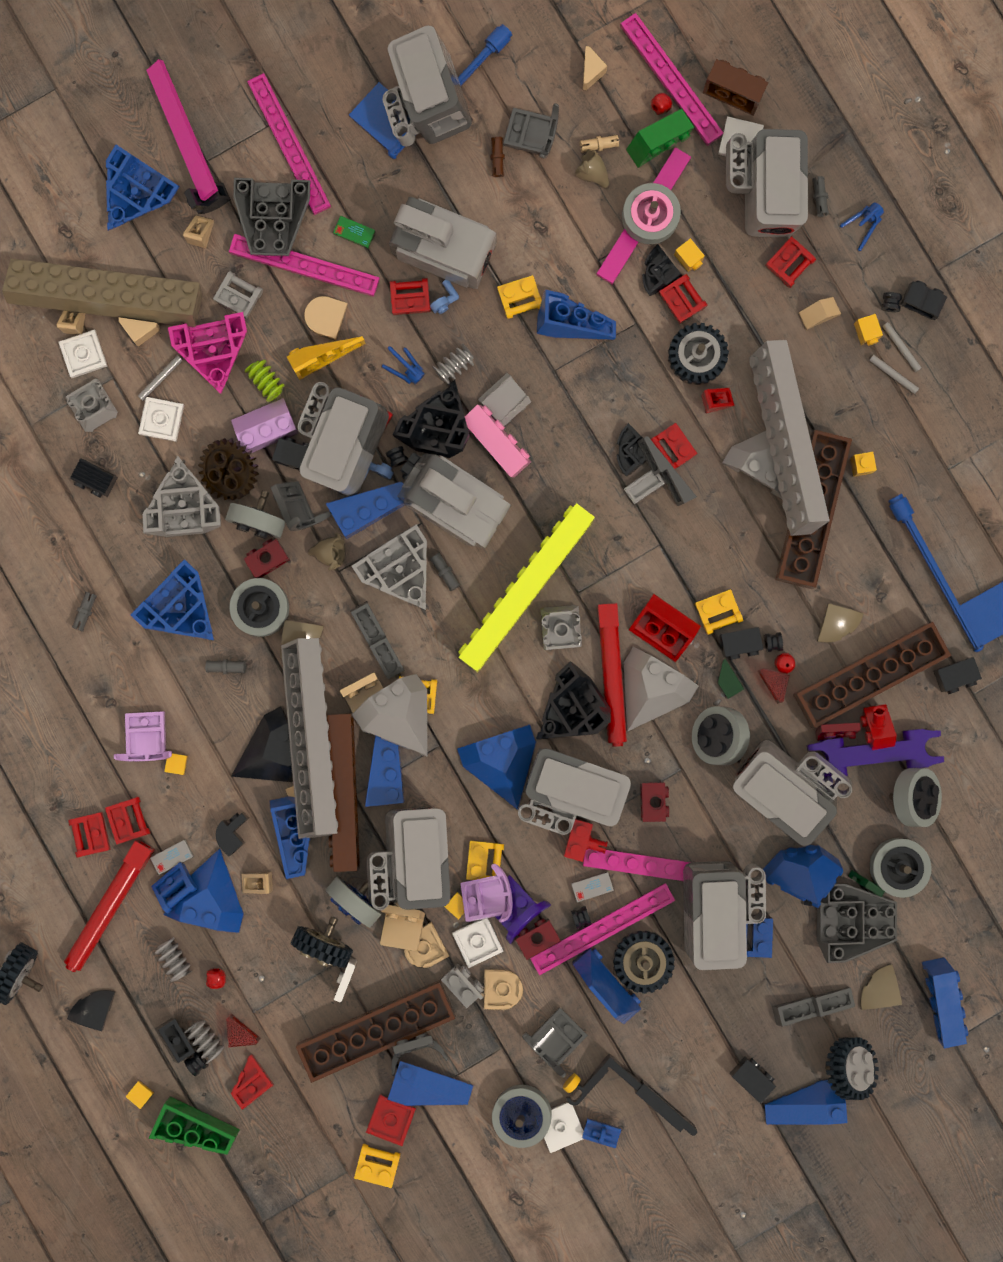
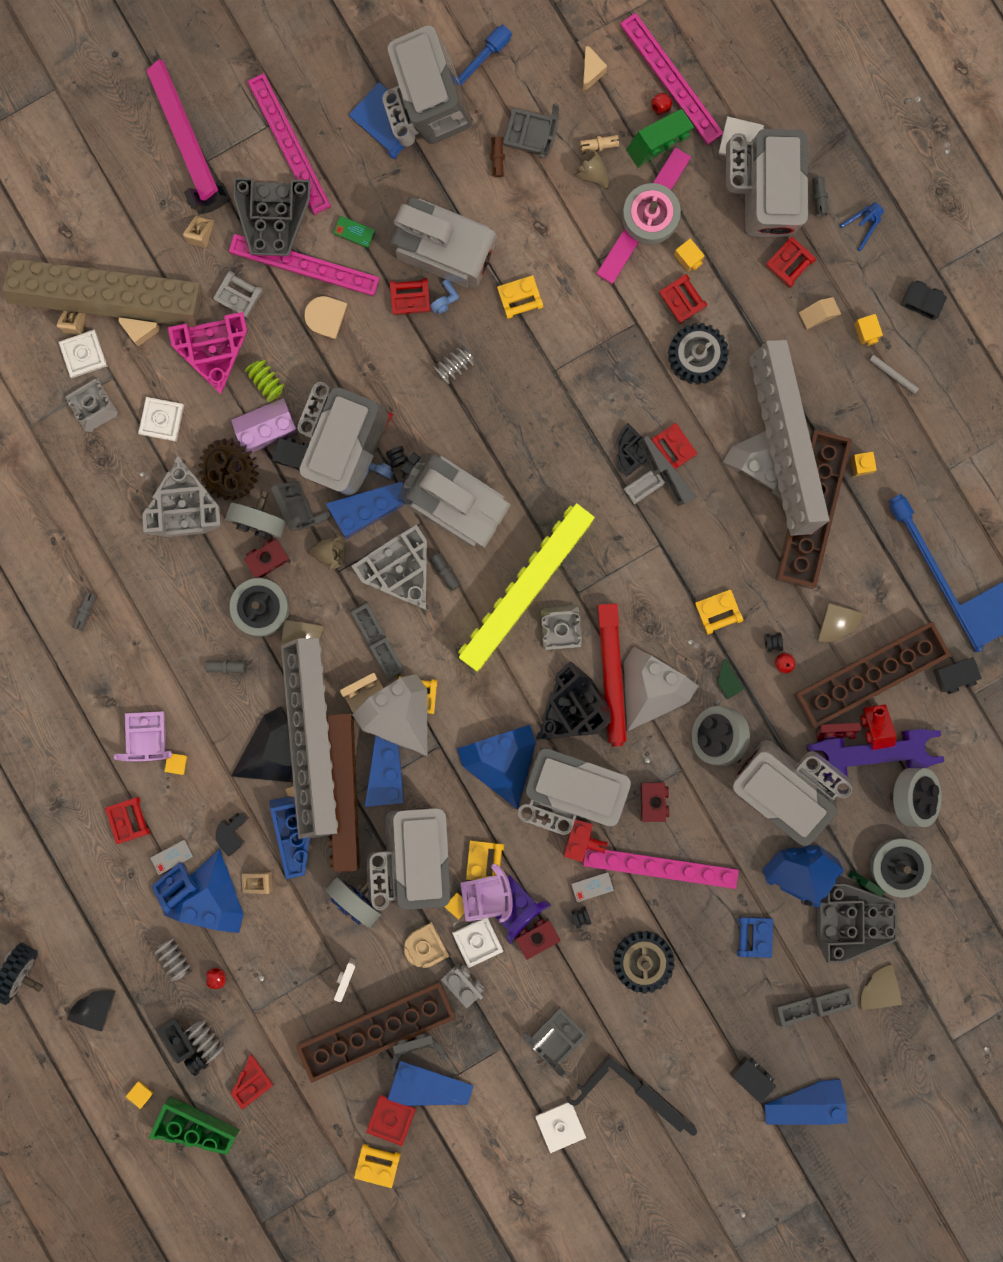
red brick [64,840,155,972] -> none
red plate [68,812,111,858] -> none
black brick [70,458,118,498] -> none
blue wedge [106,145,180,231] -> none
blue wedge [131,559,214,640] -> none
light grey bar [138,355,183,401] -> none
clear red slope [226,1014,261,1047] -> none
yellow wedge [287,336,366,380] -> none
black wheel [291,916,353,968] -> none
tan bracket [380,905,425,951] -> none
blue plant [382,346,425,384] -> none
black wedge [392,380,470,458] -> none
bright pink brick [465,405,531,477] -> none
light grey slope [478,373,531,426] -> none
tan tile [484,969,523,1010] -> none
wheel [492,1085,552,1148] -> none
dark pink plate [530,883,675,976] -> none
blue wedge [537,290,616,340] -> none
yellow tile [563,1073,581,1093] -> none
blue wedge [572,948,641,1024] -> none
blue hips [582,1118,621,1148] -> none
red slope [629,594,701,662] -> none
black brick [642,244,683,296] -> none
light grey piece [683,861,766,970] -> none
red slope [701,388,735,414] -> none
reddish brown brick [703,59,769,116] -> none
black brick [719,627,764,660] -> none
clear red slope [758,668,790,704] -> none
black wheel [825,1037,879,1100] -> none
black wheel [881,292,902,312] -> none
light grey bar [882,322,922,372] -> none
blue wedge [922,957,968,1049] -> none

